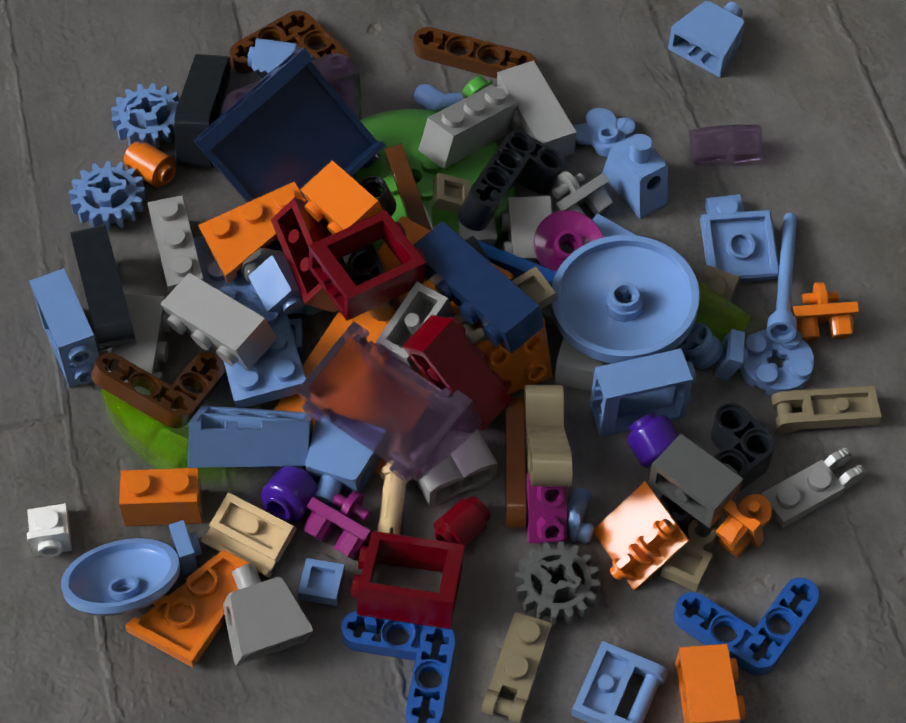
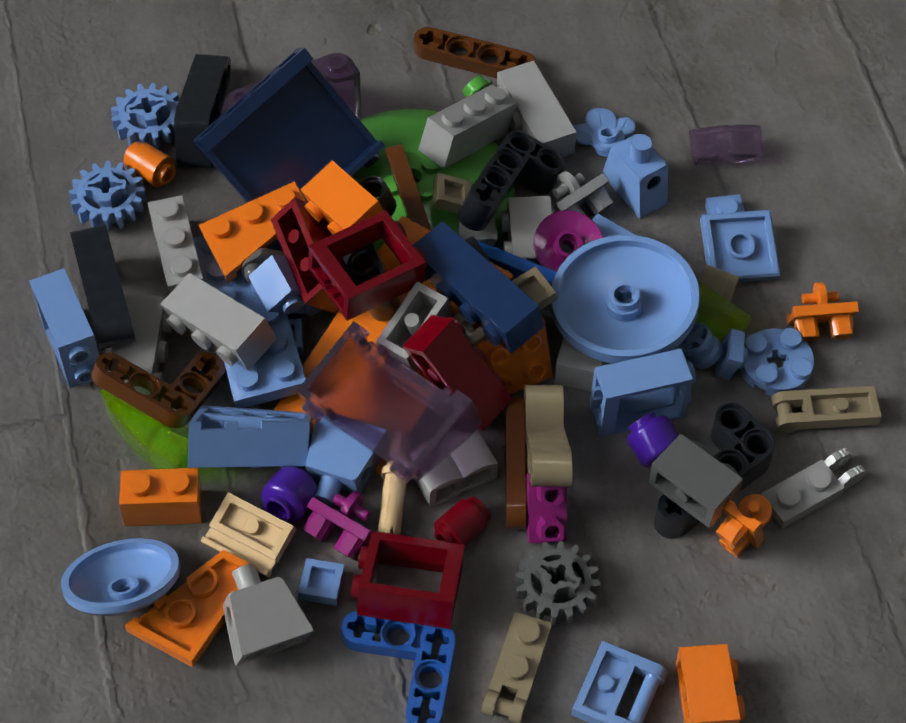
white bracket [27,503,72,557] -> none
medium blue plate [169,520,202,575] -> none
reddish brown beam [230,10,352,82] -> none
medium blue brick [248,38,300,79] -> none
medium blue arm [414,84,463,111] -> none
medium blue arm [567,488,594,544] -> none
hinge [593,481,689,591] -> none
dark tan plate [661,519,717,592] -> none
medium blue torso [668,1,745,78] -> none
blue beam [674,578,819,676] -> none
medium blue piece [767,213,797,343] -> none

